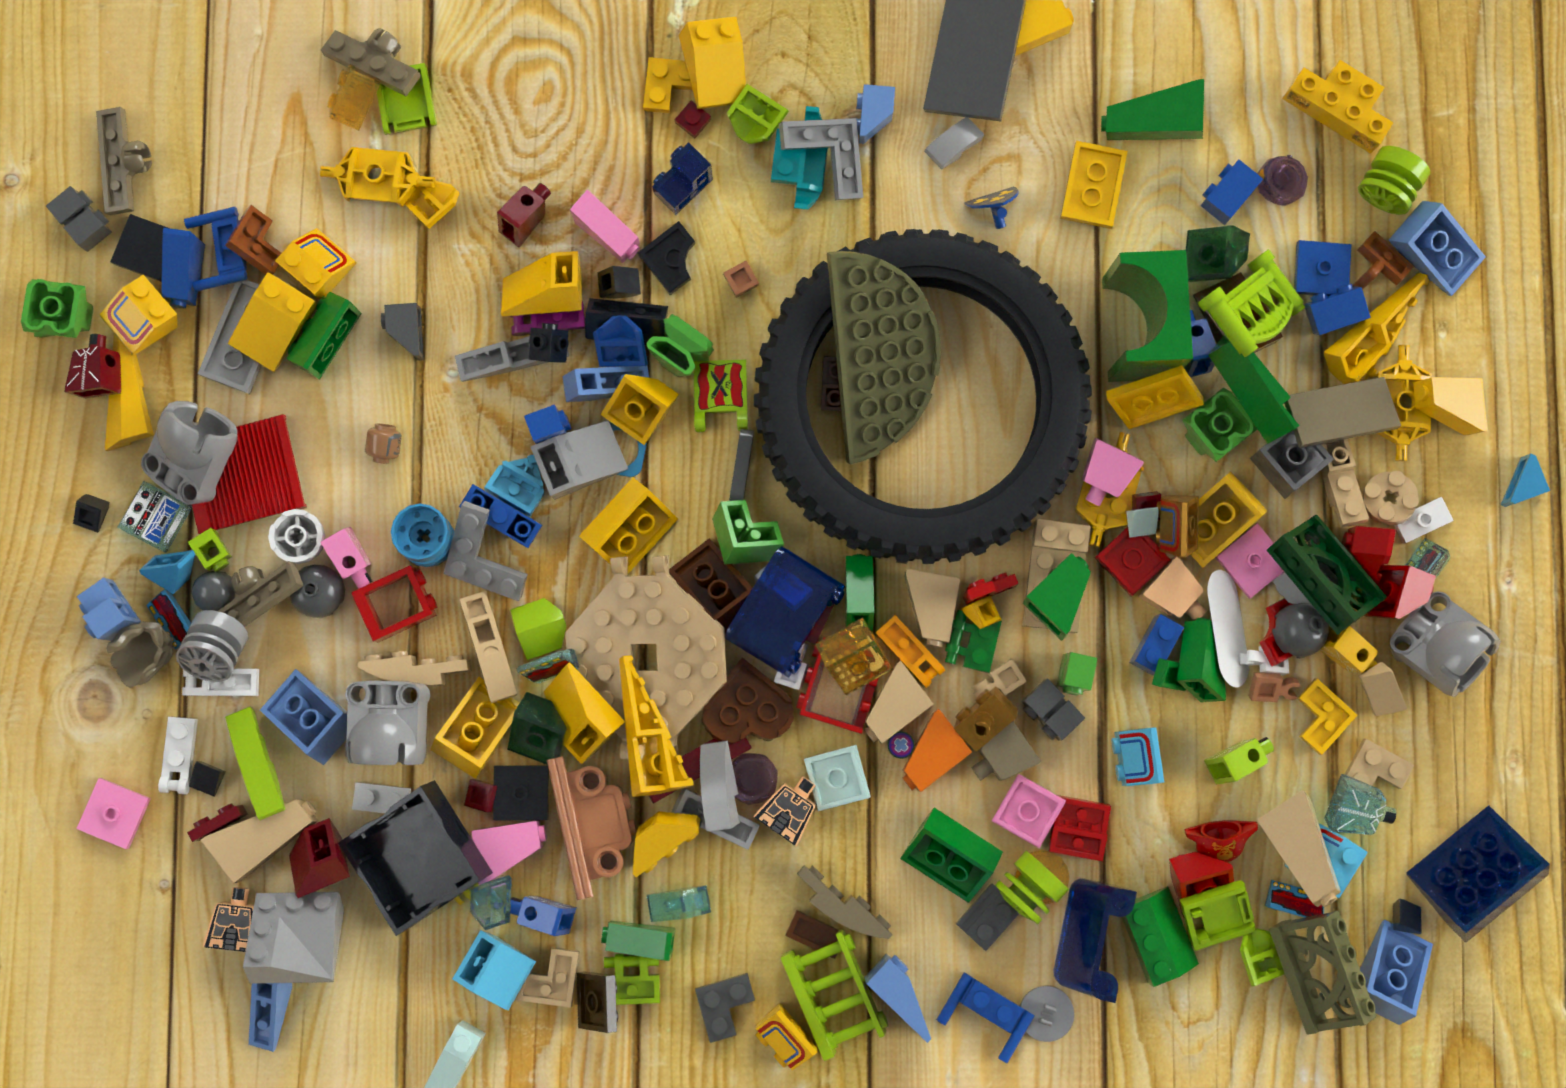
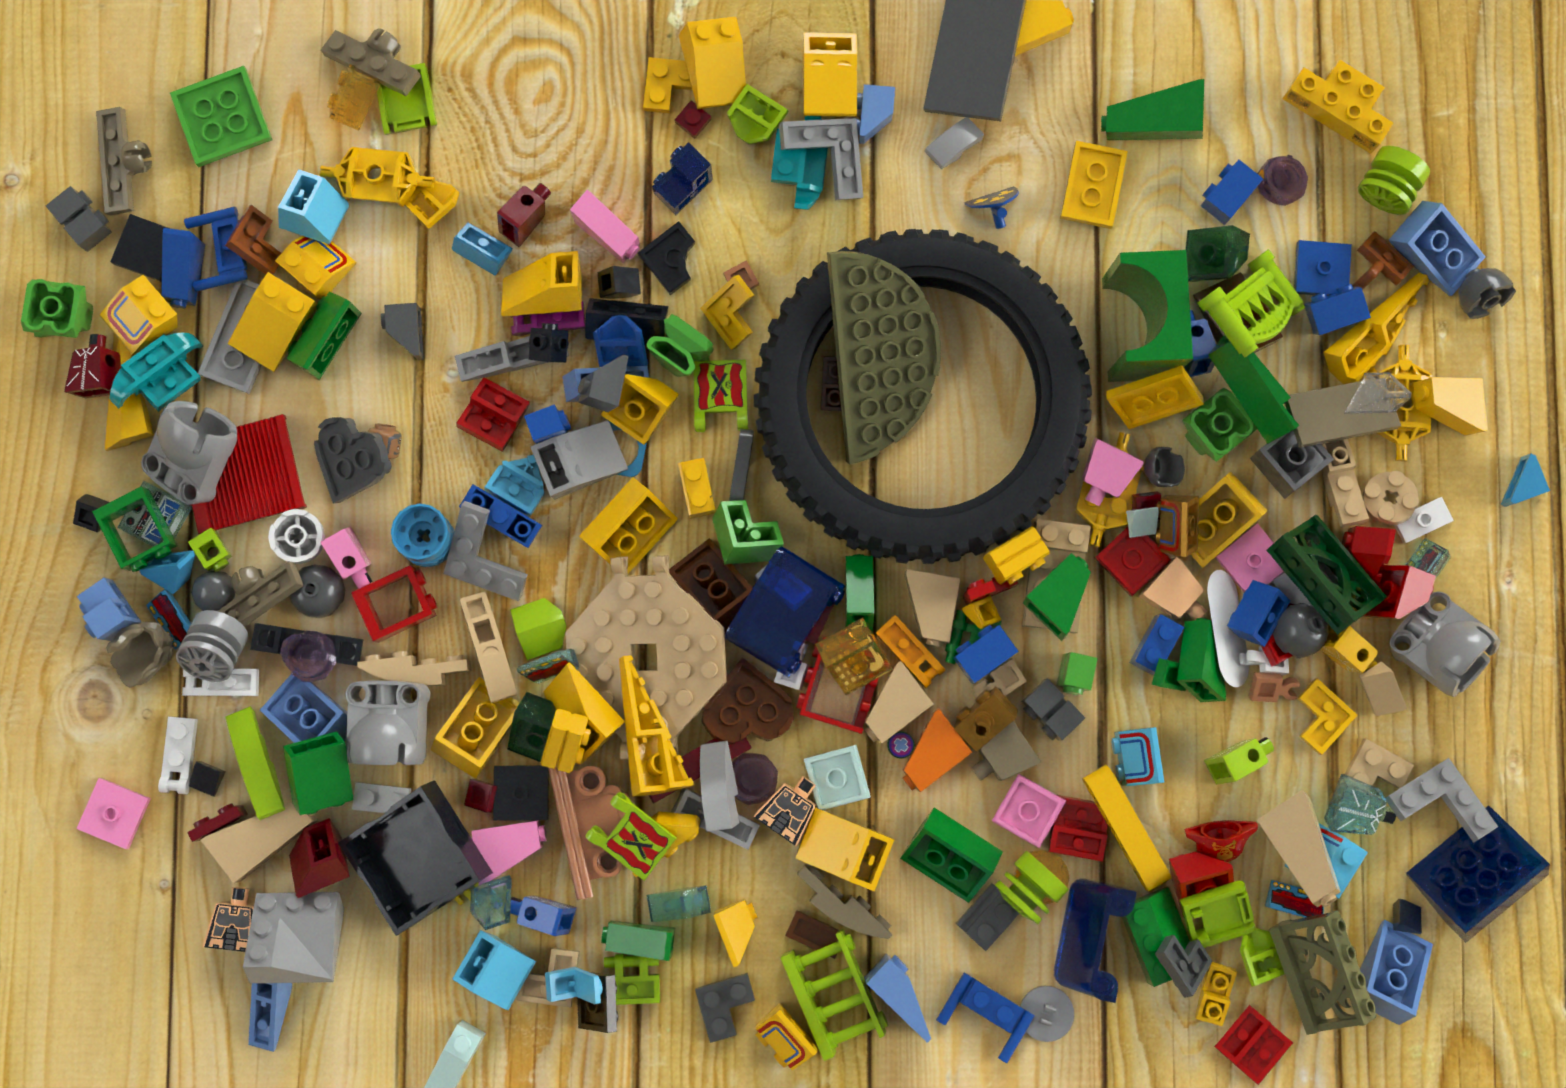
none -> green window [92,486,178,572]
none -> teal plate [109,332,203,412]
none -> bright green plate [170,66,272,167]
none -> black slope [250,623,364,666]
none -> medium azure slope [278,169,349,245]
none -> clear purple hat [280,631,337,682]
none -> green brick [283,731,354,815]
none -> dark grey plate [314,417,392,504]
none -> dark azure slope [452,222,513,275]
none -> red slope [456,377,530,452]
none -> yellow brick [540,709,591,773]
none -> medium azure bracket [545,967,603,1004]
none -> dark grey slope [578,355,628,412]
none -> flag [585,792,677,881]
none -> yellow brick [678,458,716,519]
none -> yellow plate [700,274,755,350]
none -> yellow slope [713,899,758,968]
none -> yellow slope [795,807,894,891]
none -> yellow slope [802,33,857,117]
none -> blue brick [953,625,1019,684]
none -> yellow brick [983,526,1050,585]
none -> yellow beam [1082,764,1172,892]
none -> dark grey hair [1144,447,1185,487]
none -> dark grey plate [1155,935,1212,998]
none -> yellow slope [1195,962,1237,1026]
none -> red slope [1214,1005,1293,1085]
none -> blue brick [1227,580,1291,647]
none -> clear slope [1344,372,1412,414]
none -> light grey plate [1384,758,1498,843]
none -> dark grey cylinder [1459,268,1516,319]

